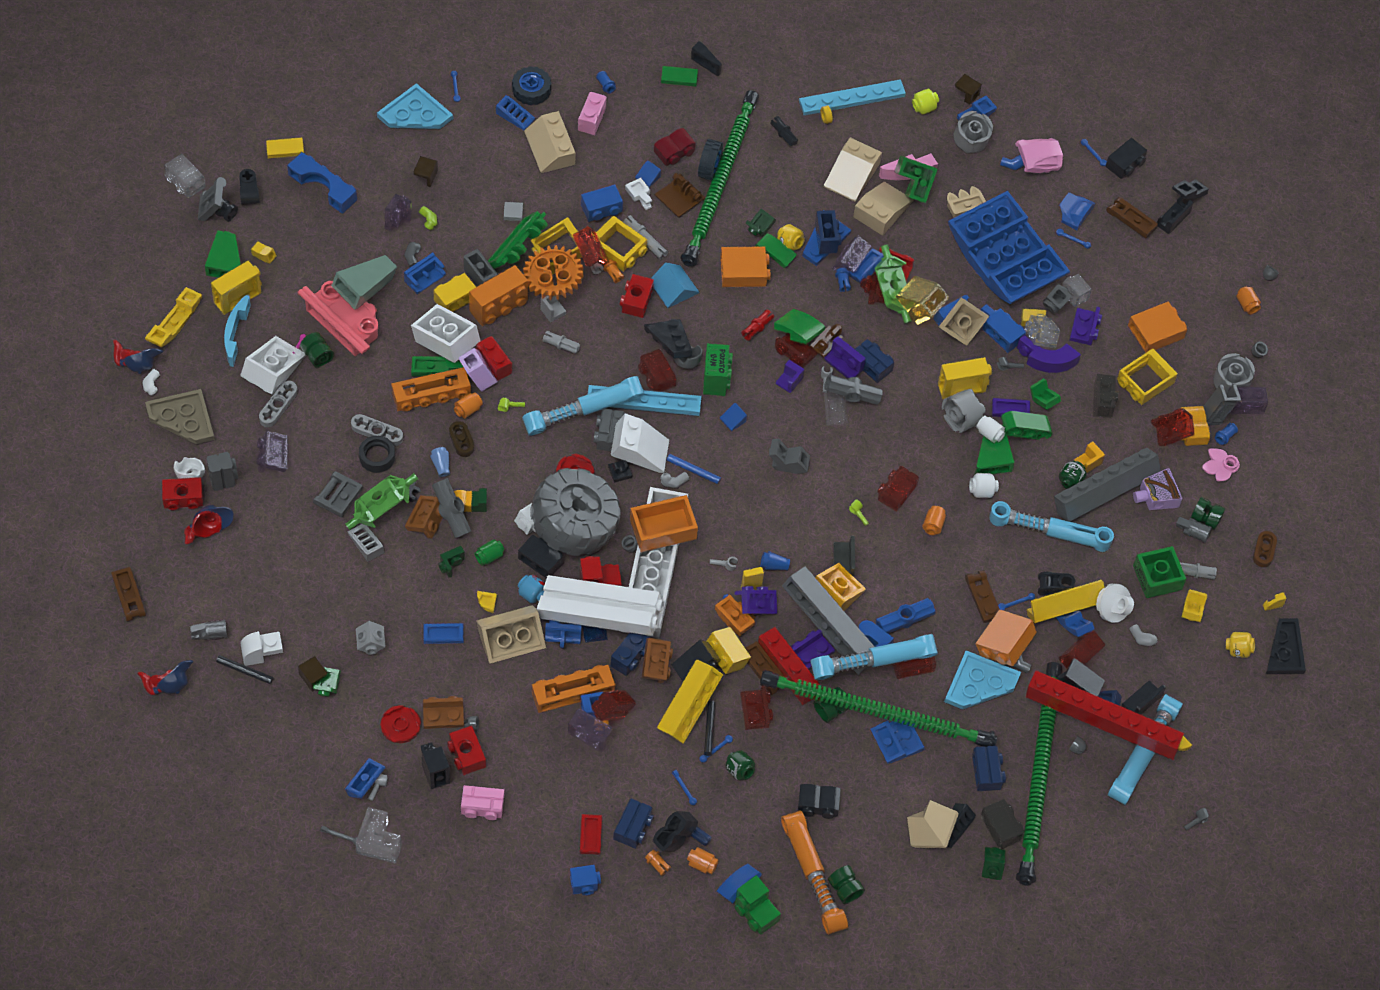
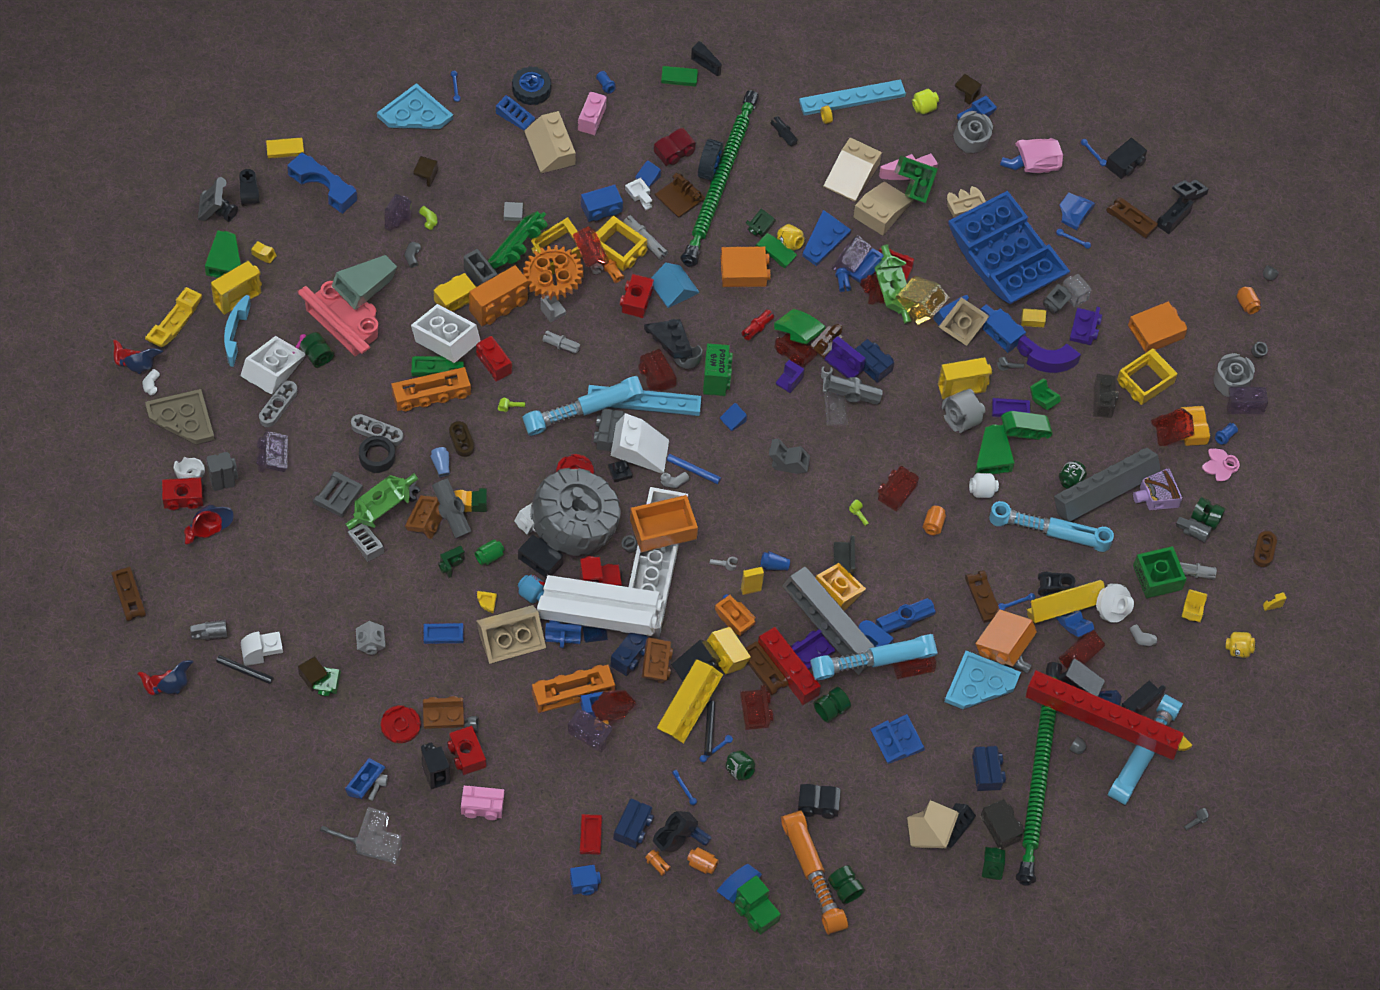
clear brick [164,154,206,198] -> none
blue hinge [404,253,446,294] -> none
orange brick [454,392,483,419] -> none
lavender slope [459,348,498,392] -> none
dark purple bracket [735,586,777,614] -> none
green hose [760,670,997,747] -> none
dark blue brick [815,210,841,254] -> none
white brick [976,416,1005,443] -> none
clear brick [1025,314,1060,348] -> none
light orange panel [1074,442,1105,473] -> none
dark grey window [1203,385,1242,425] -> none
black wing [1266,618,1306,674] -> none

